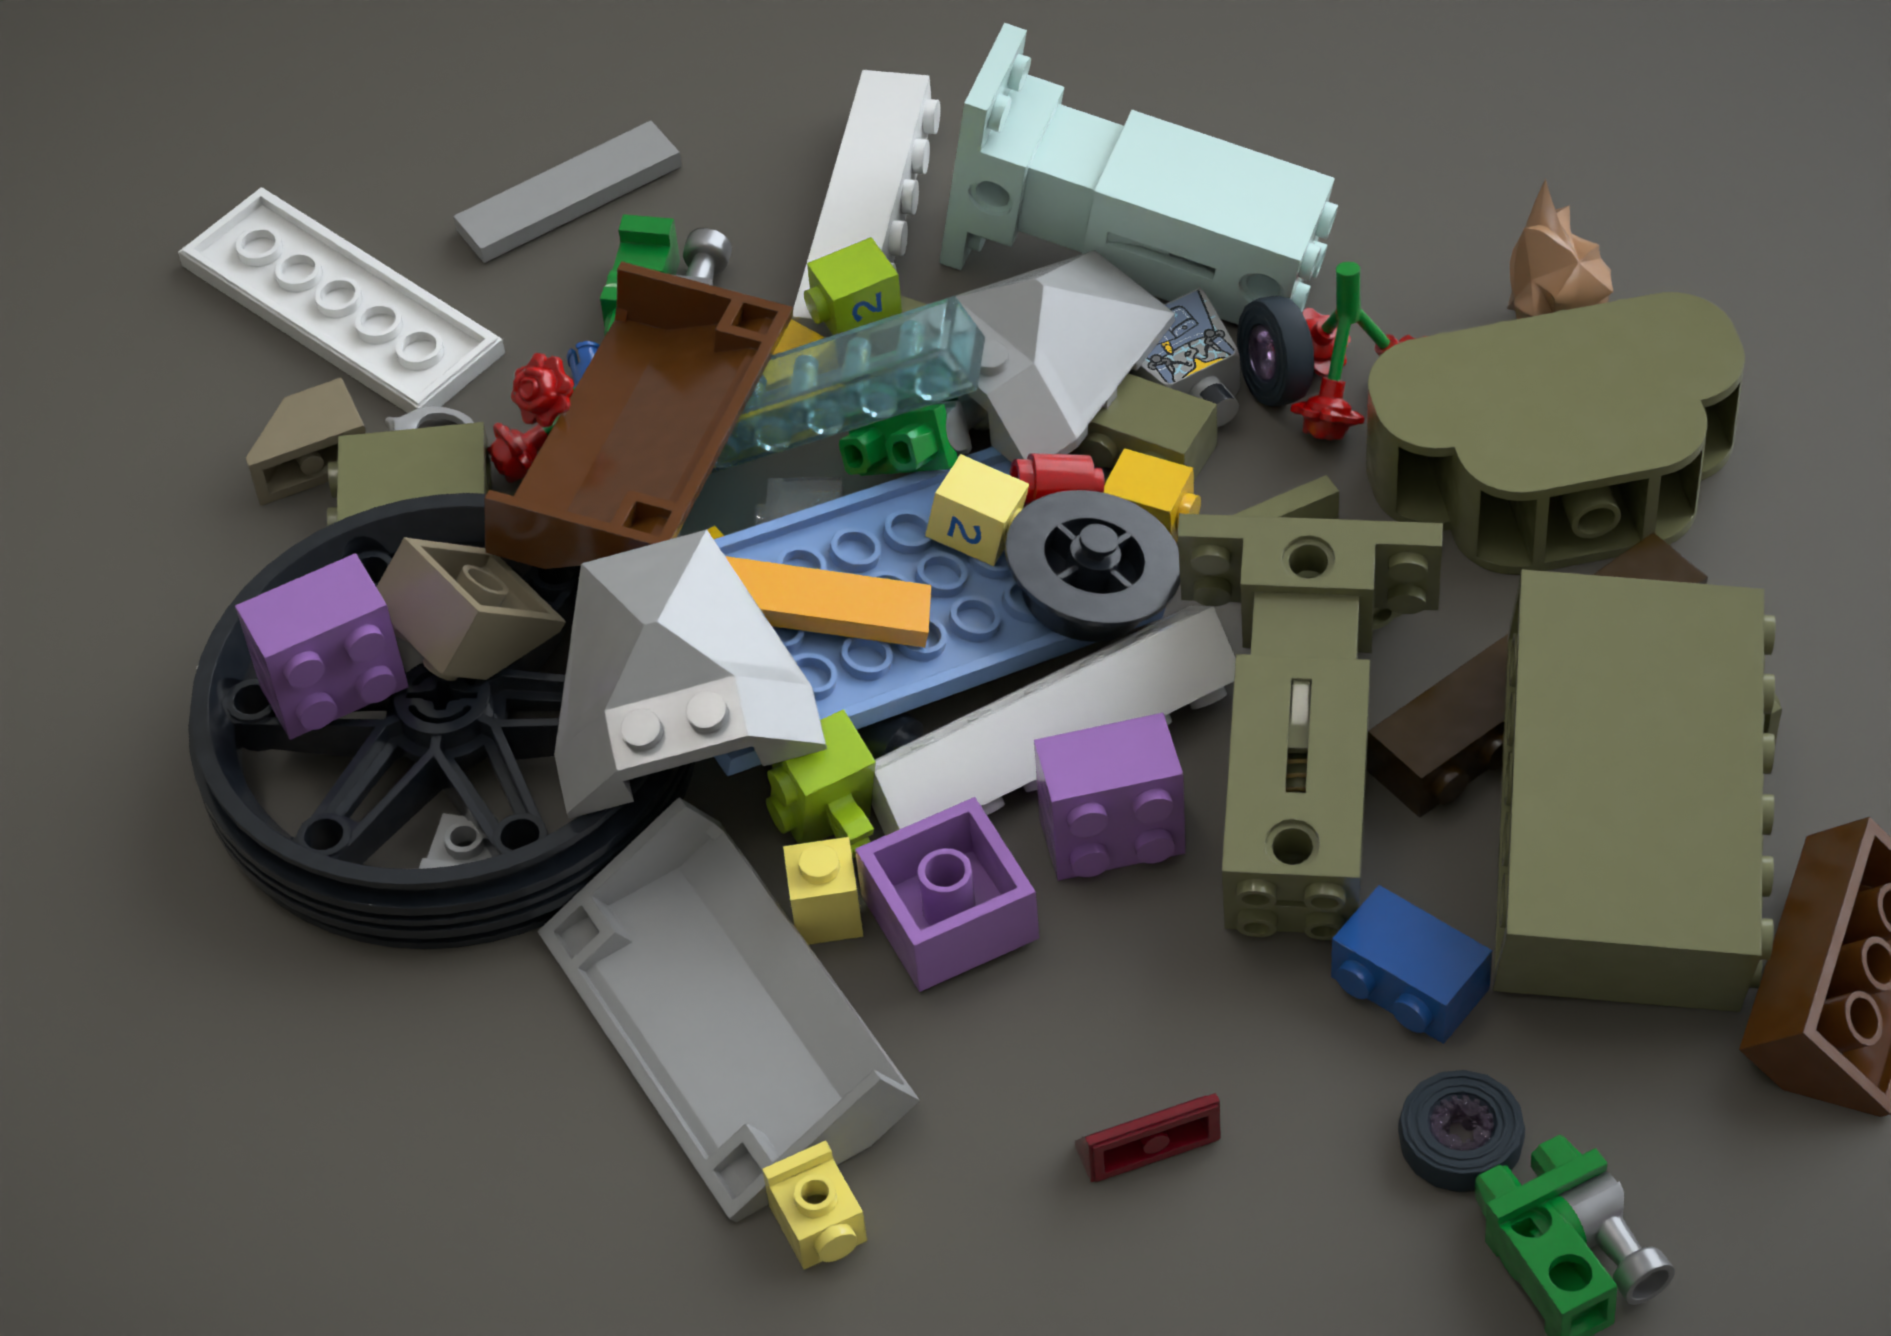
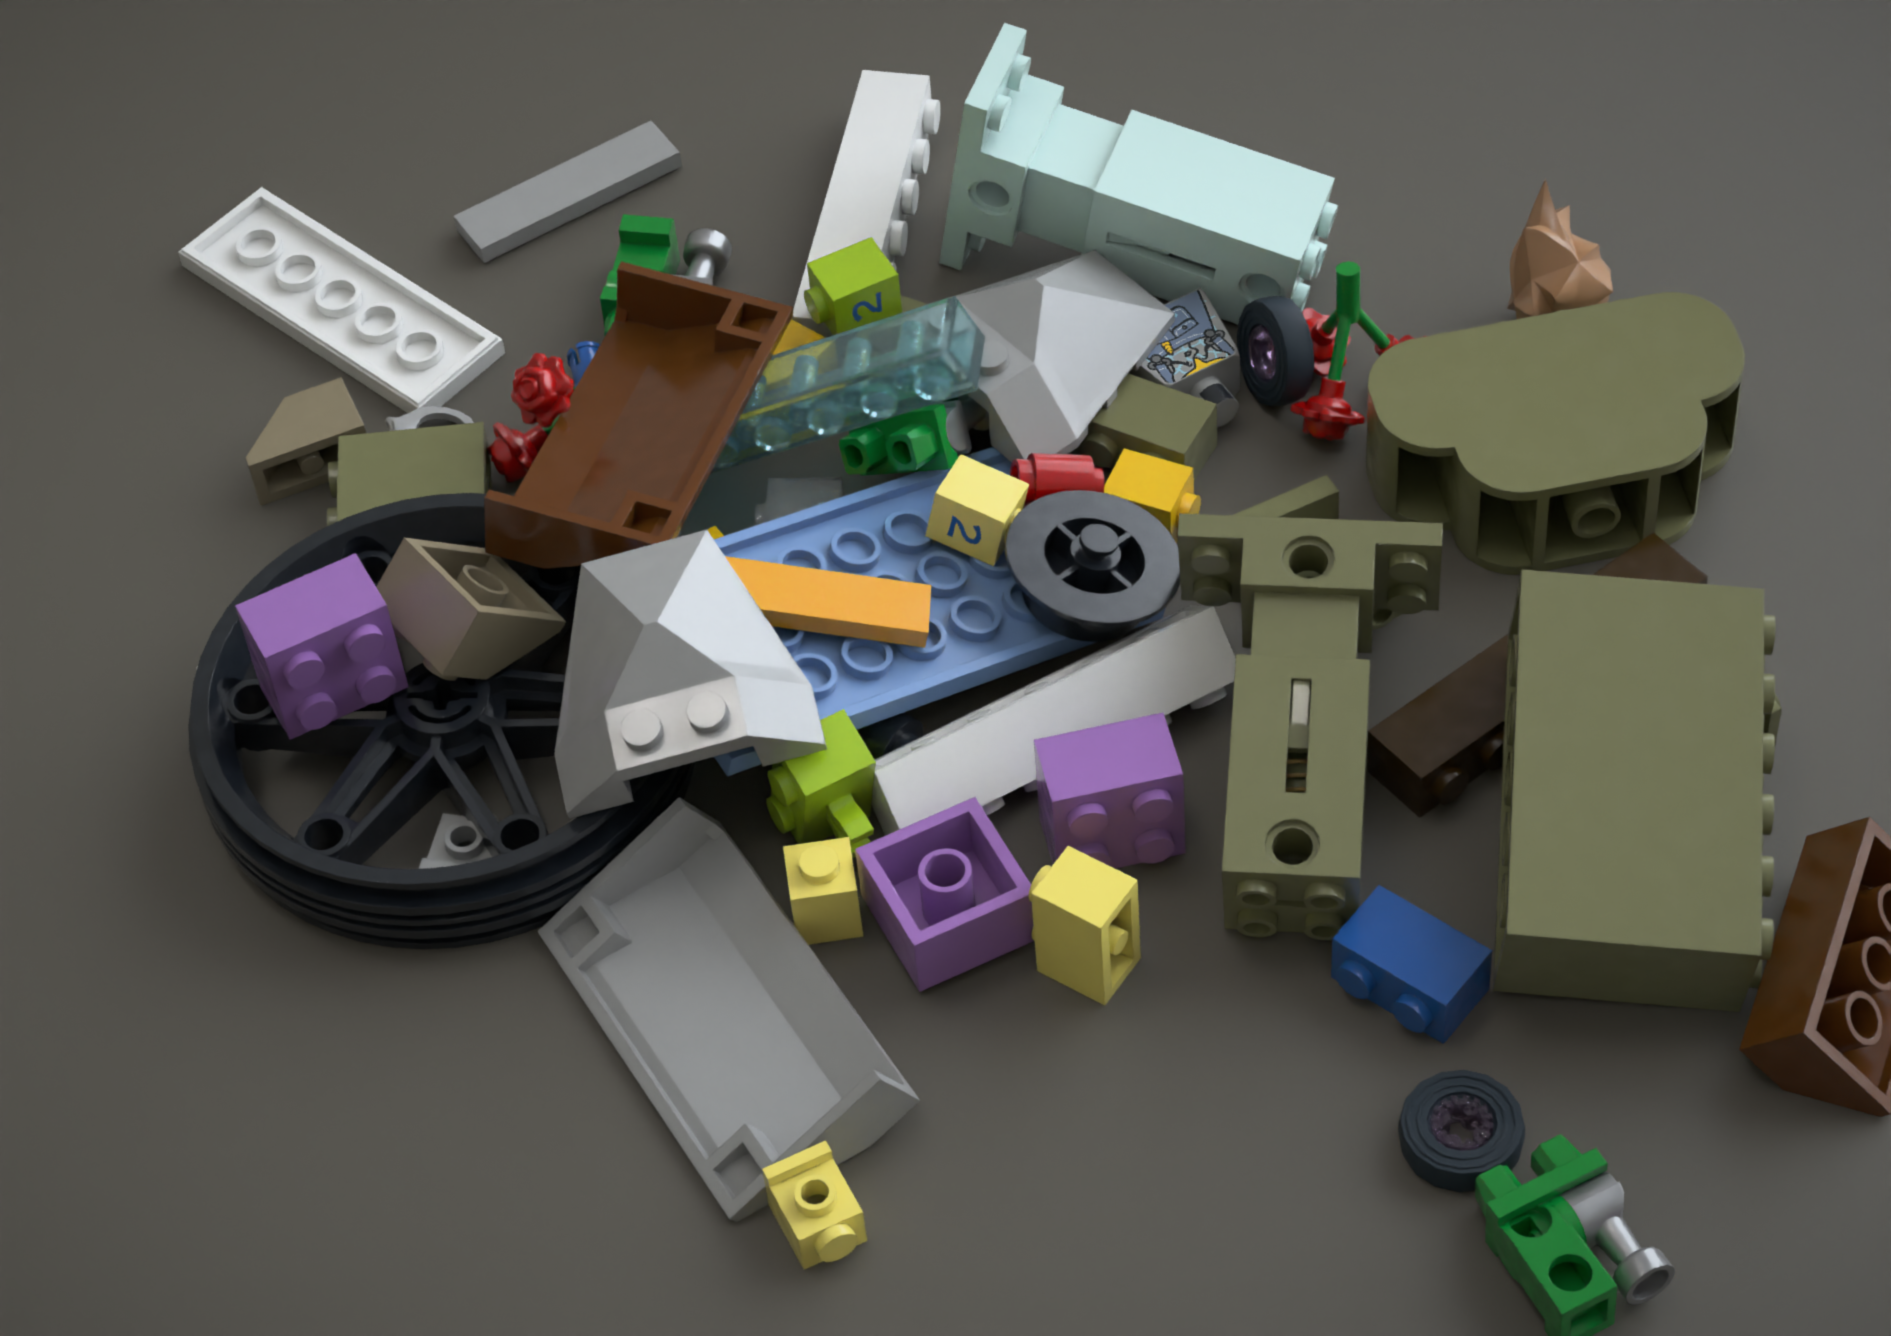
dark red slope [1075,1093,1221,1183] -> none
none -> light yellow brick [1028,846,1141,1005]

